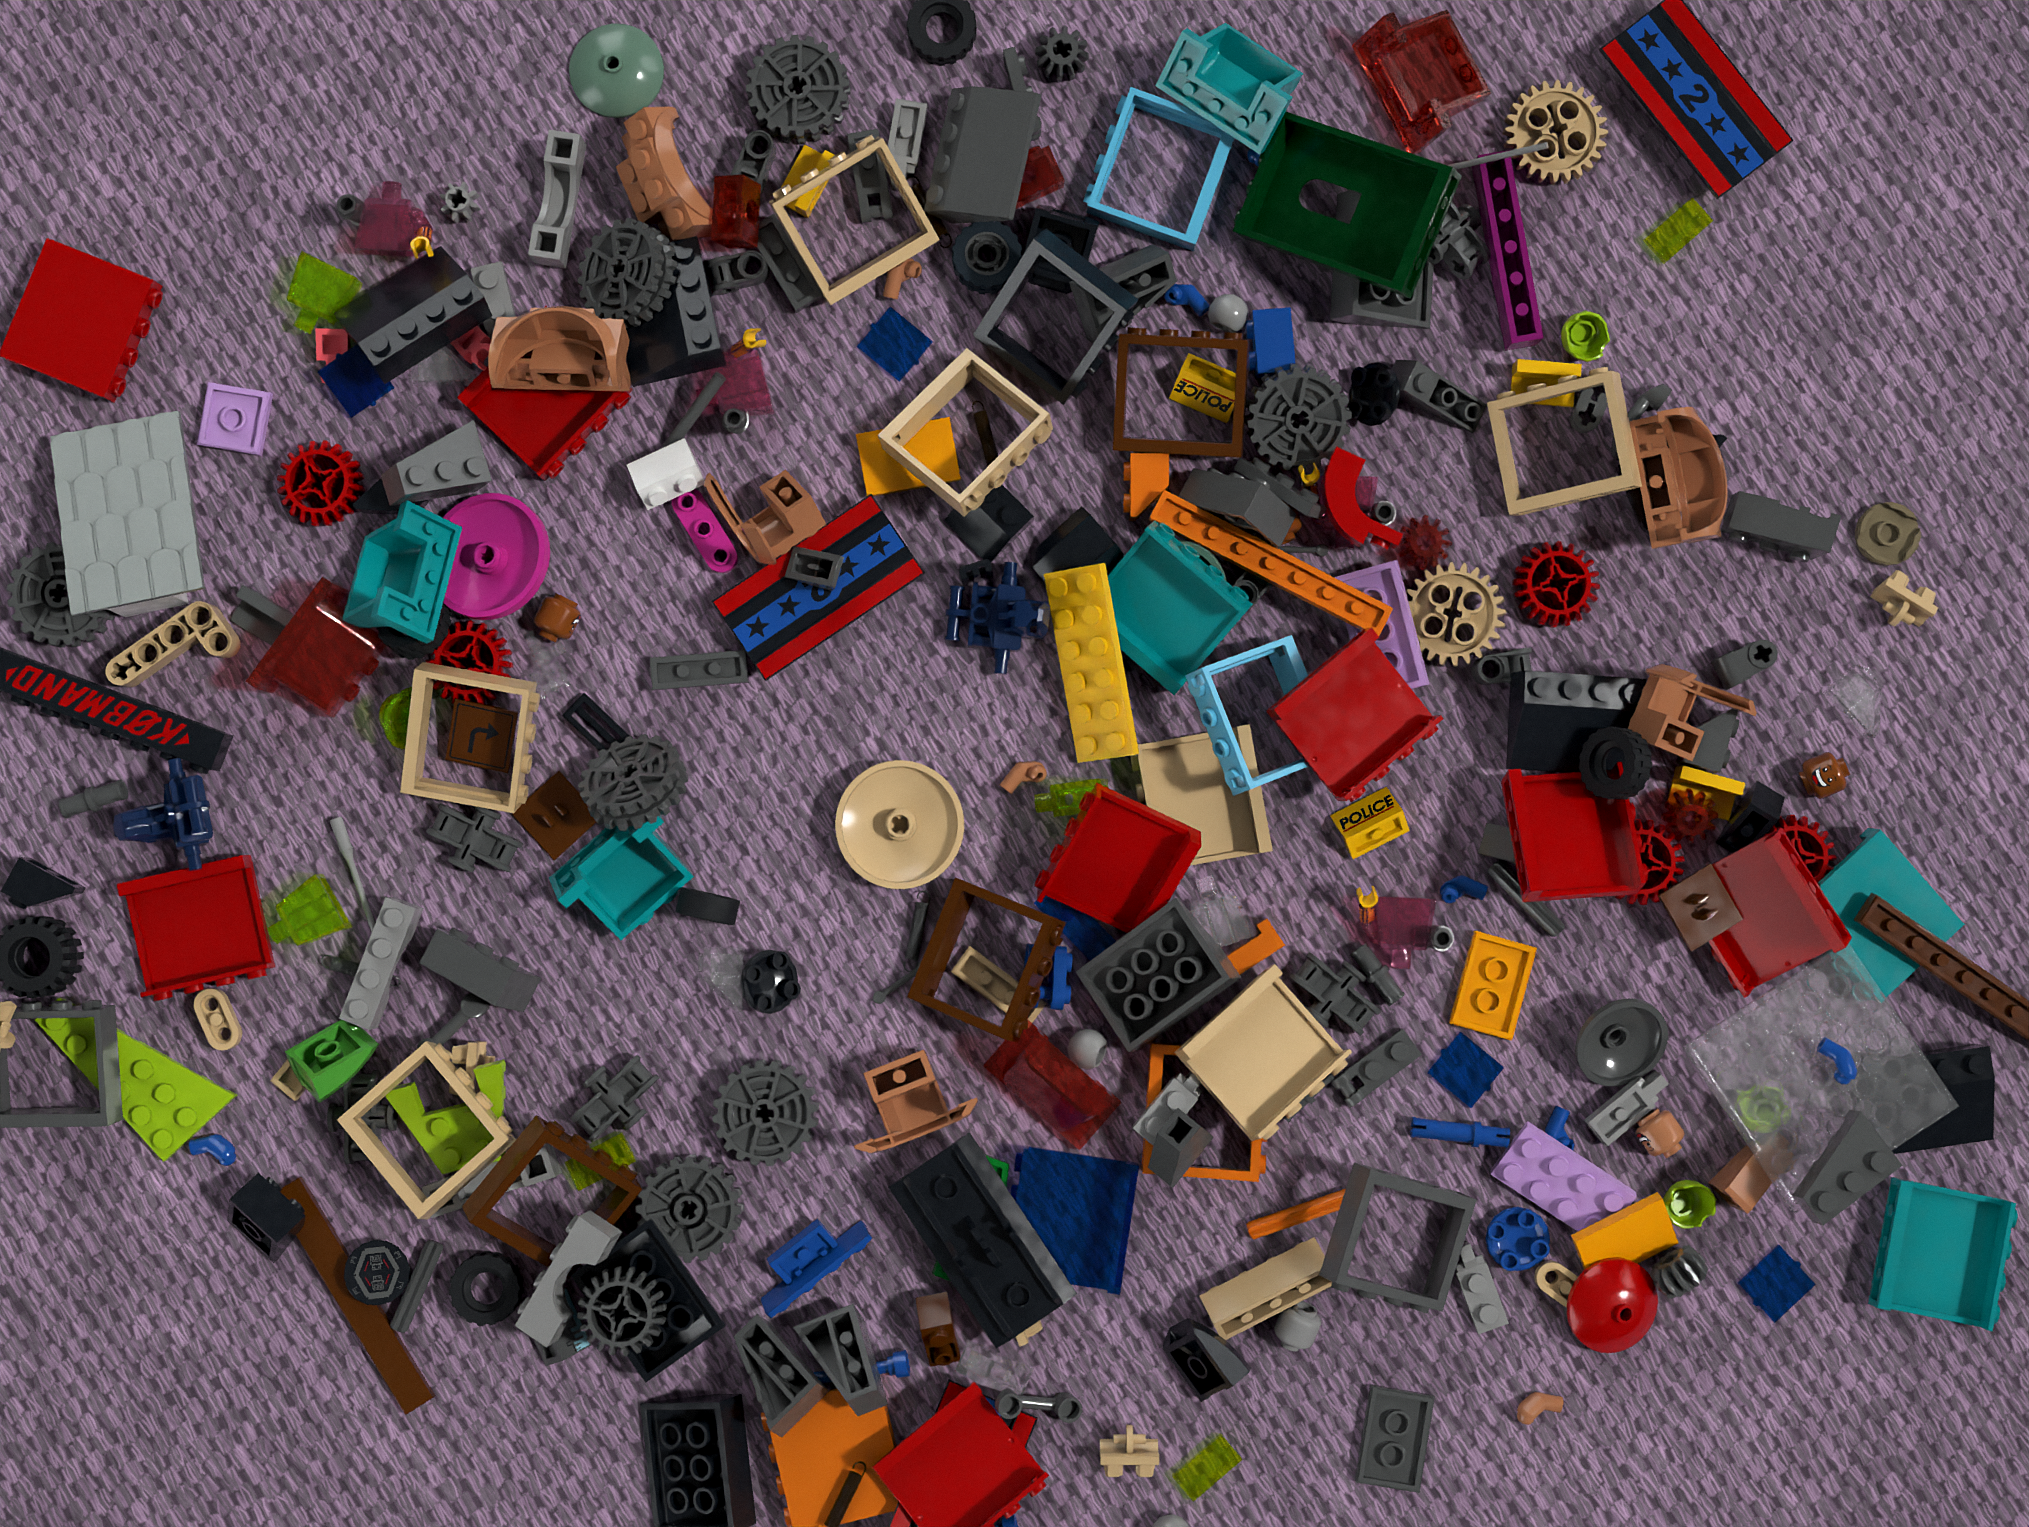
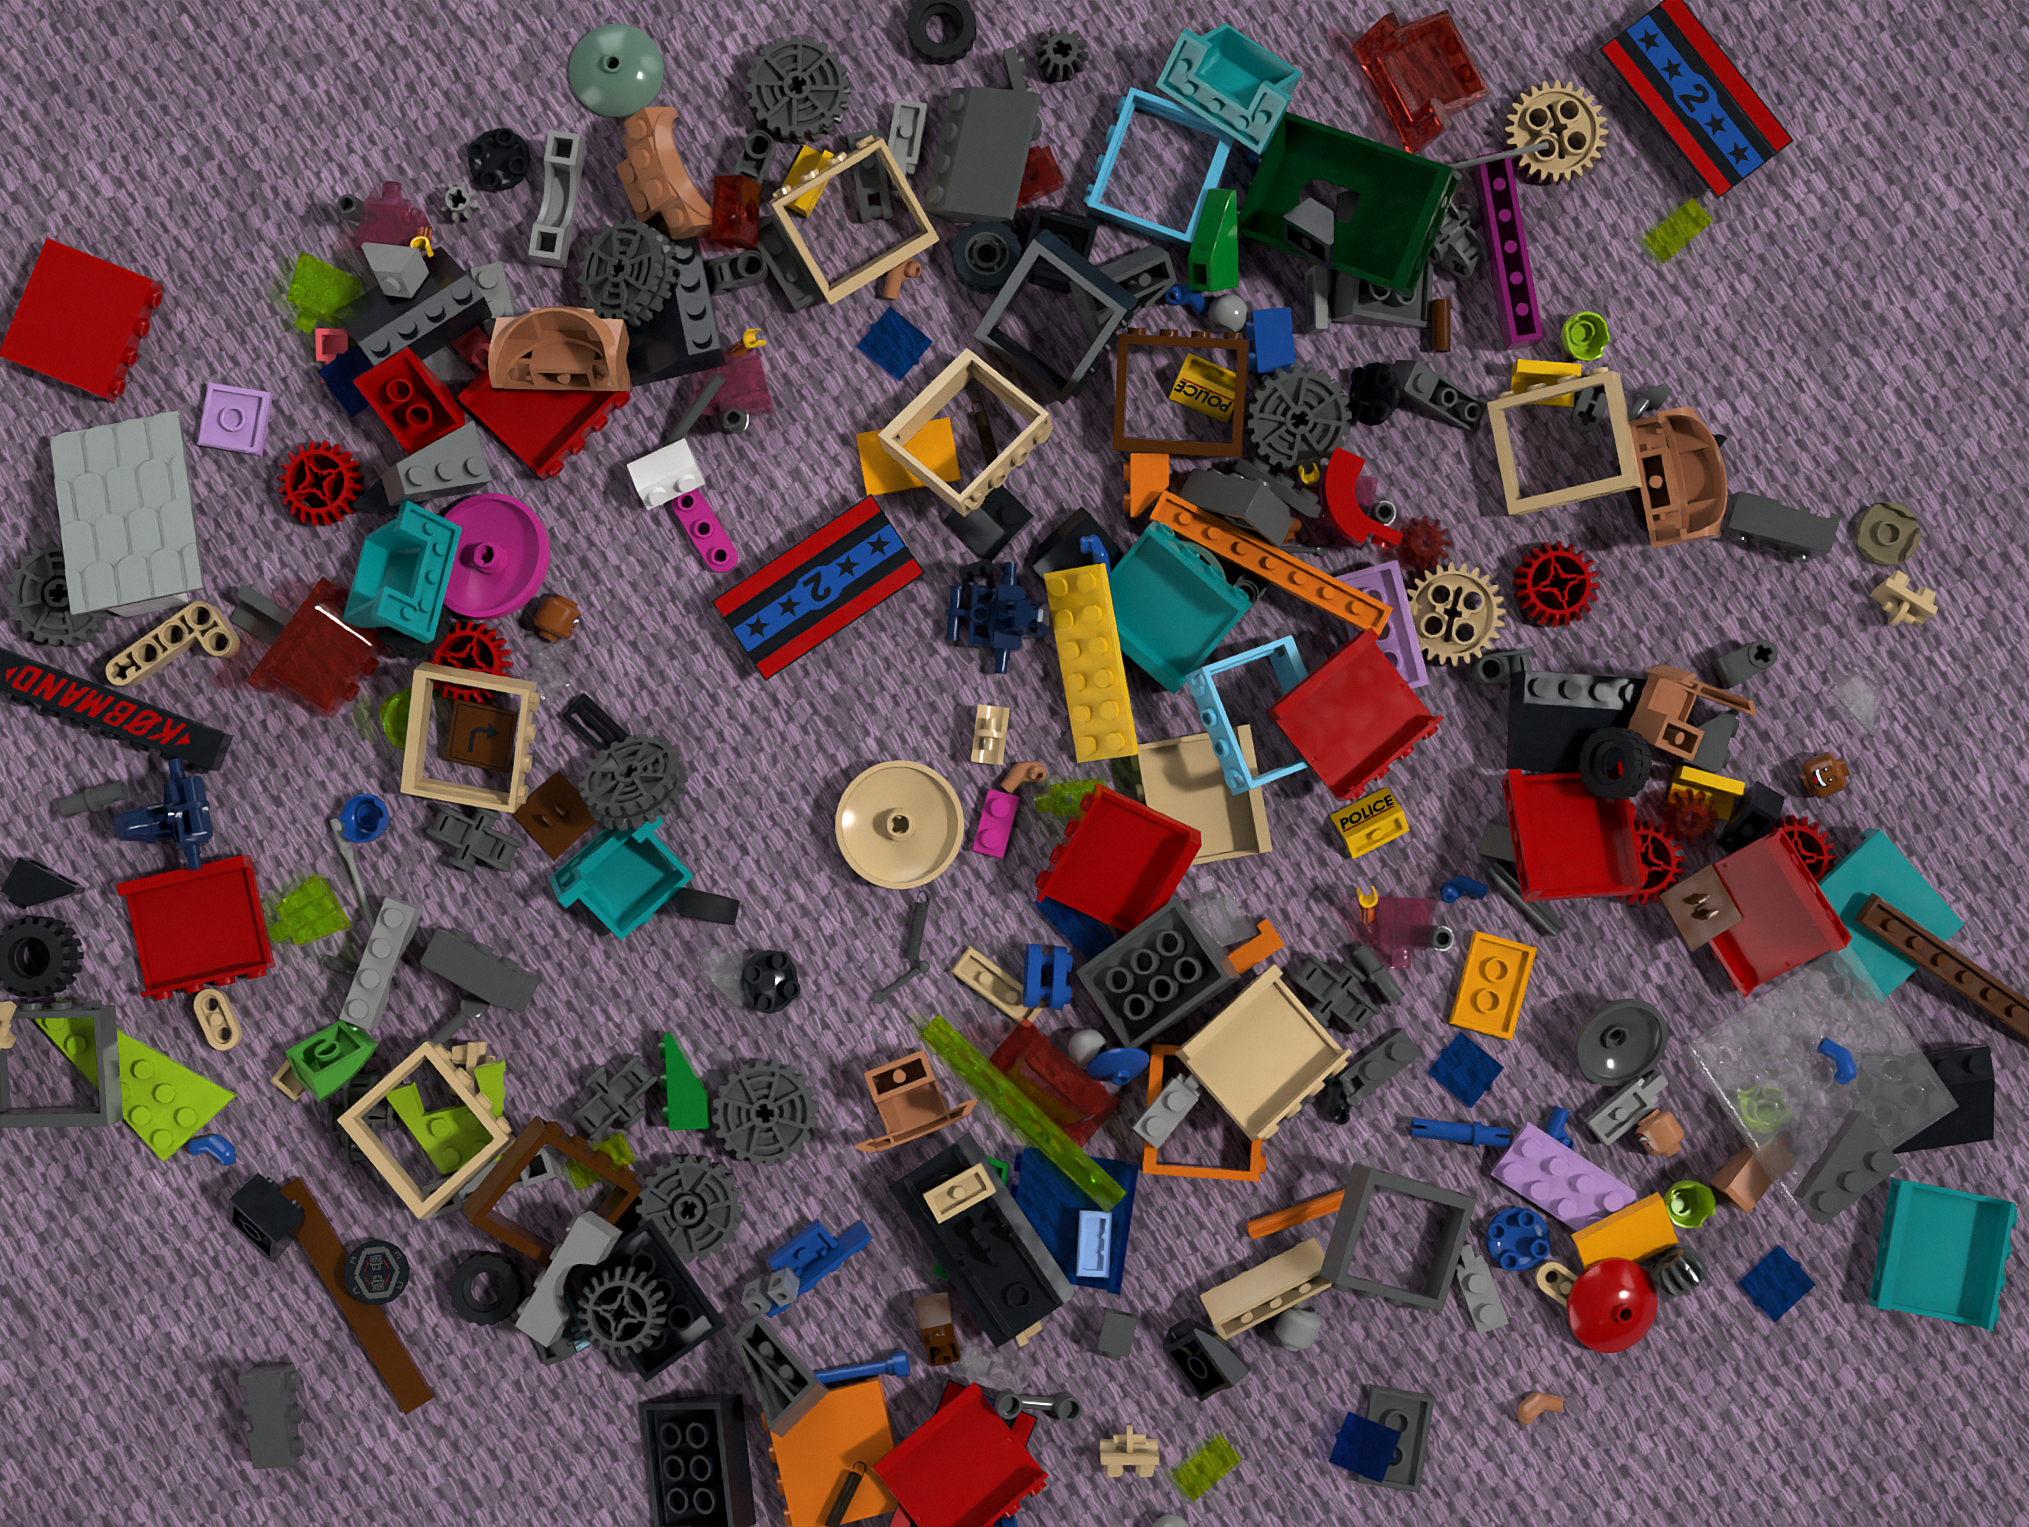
dark grey axle [390,1240,443,1333] -> none
dark grey plate [650,650,749,690] -> none
nougat piece [704,469,826,565] -> none
dark grey slope [785,546,844,592] -> none
dark grey wedge [793,1304,888,1416] -> none
dark brown piece [906,176,952,248] -> none
reddish brown window [907,877,1066,1043] -> none
dark grey slope [1148,1108,1214,1188] -> none
none -> dark grey wedge [238,1363,305,1469]
none -> blue hair [339,793,389,843]
none -> red slope [353,346,465,456]
none -> light grey slope [361,242,429,298]
none -> black dish [467,127,531,192]
none -> green slope [659,1031,712,1131]
none -> flat silver piece [741,1265,801,1317]
none -> clear neon green tile [920,1014,1127,1213]
none -> tan plate [923,1162,997,1224]
none -> tan hips [971,704,1010,766]
none -> dark pink plate [972,789,1020,859]
none -> light blue plate [1076,1210,1112,1278]
none -> blue arm [1080,534,1111,580]
none -> blue dish [1086,1048,1150,1085]
none -> dark grey brick [1096,1307,1138,1360]
none -> green slope [1188,188,1239,292]
none -> black slope [1283,197,1334,270]
none -> light grey plate [1305,265,1332,335]
none -> black arm [1322,1078,1350,1125]
none -> clear blue piece [1328,1411,1401,1483]
none -> reddish brown axle [1431,299,1451,353]

